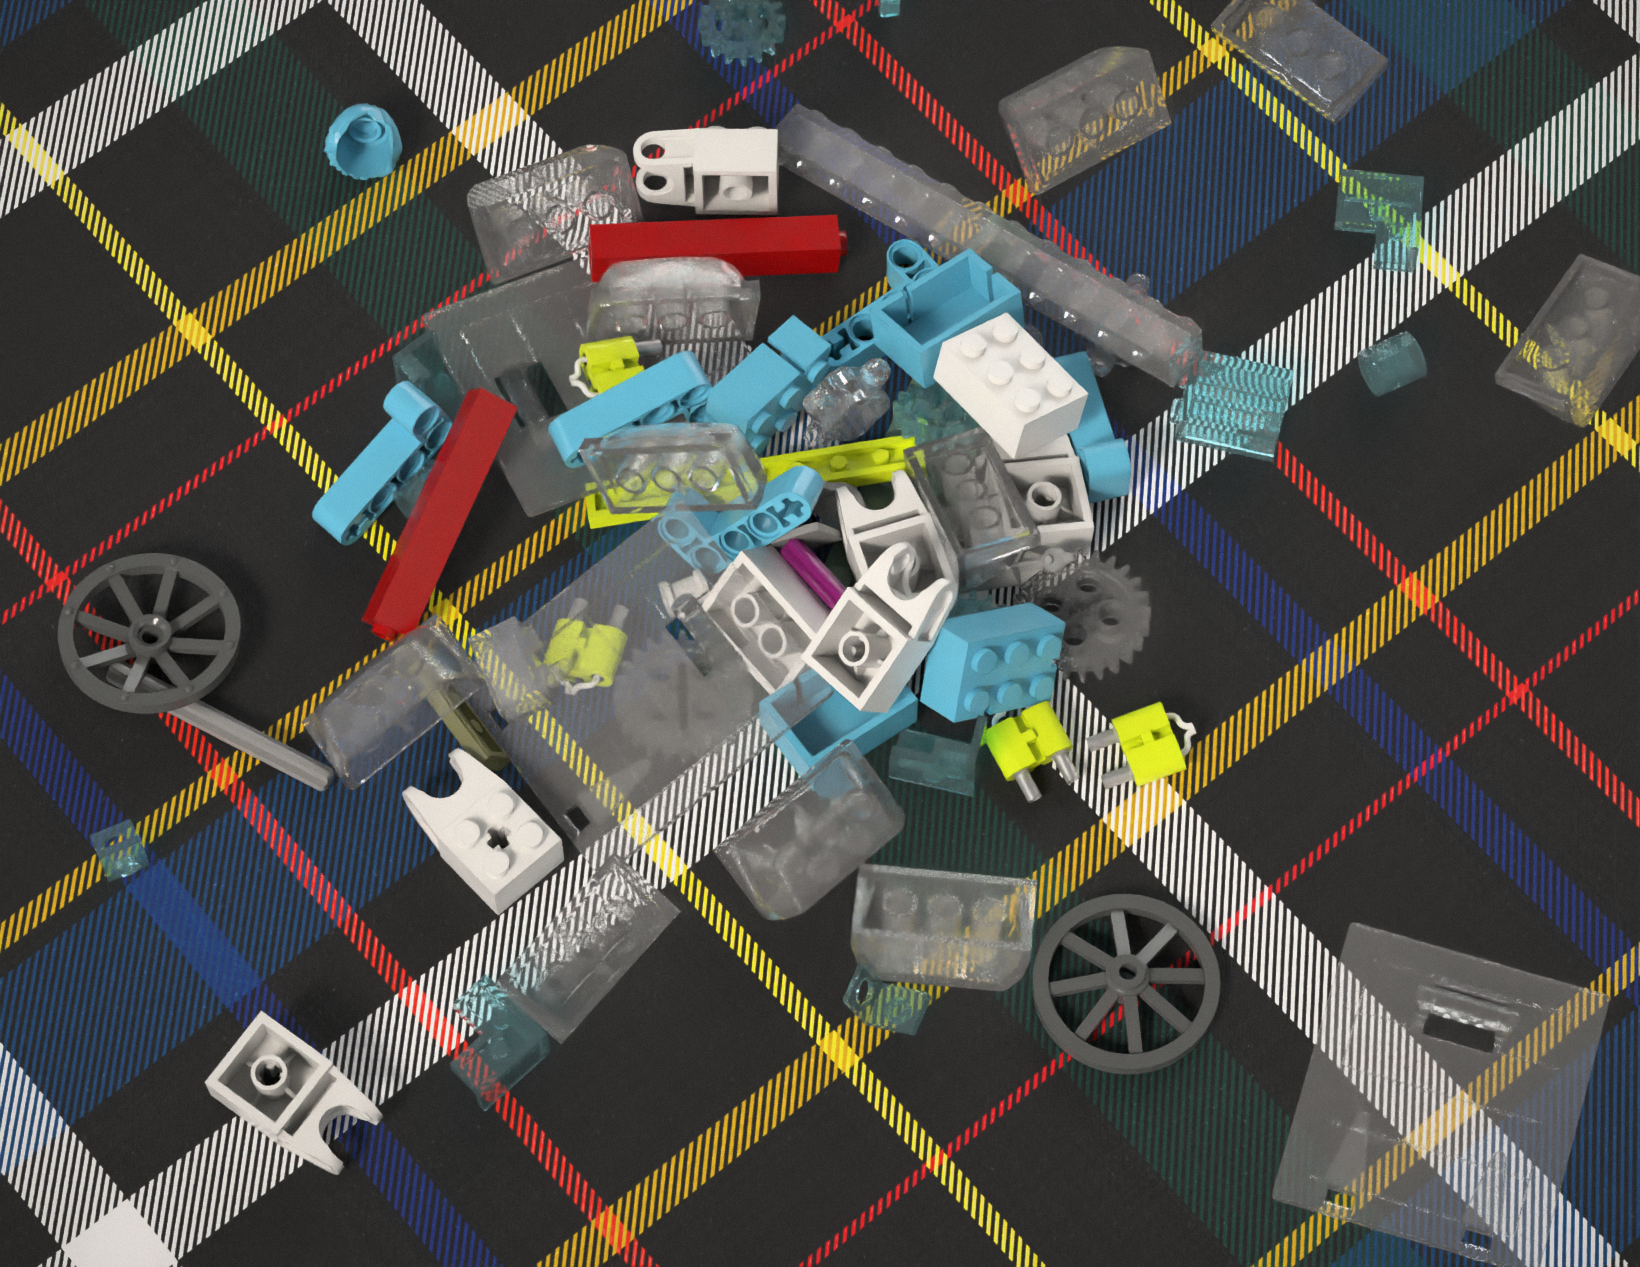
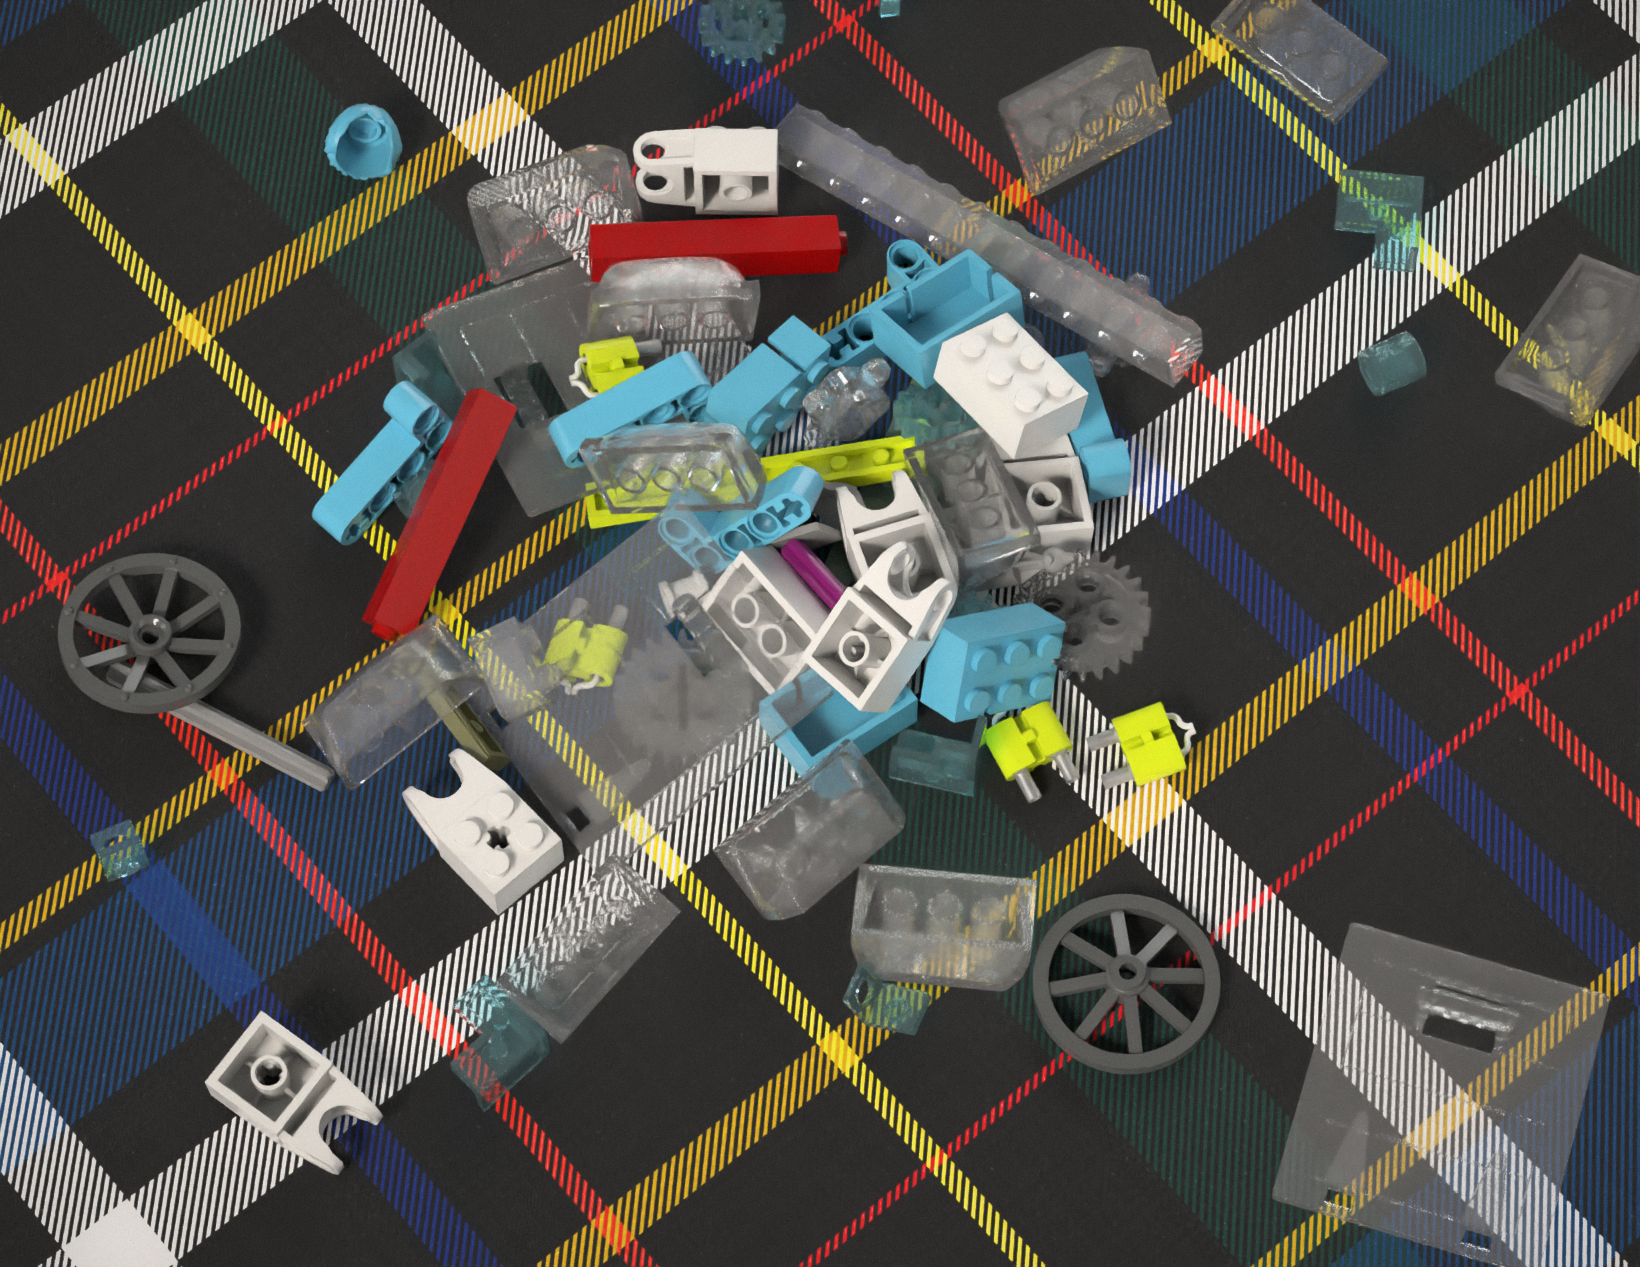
clear light blue brick [1169,348,1294,462] -> none

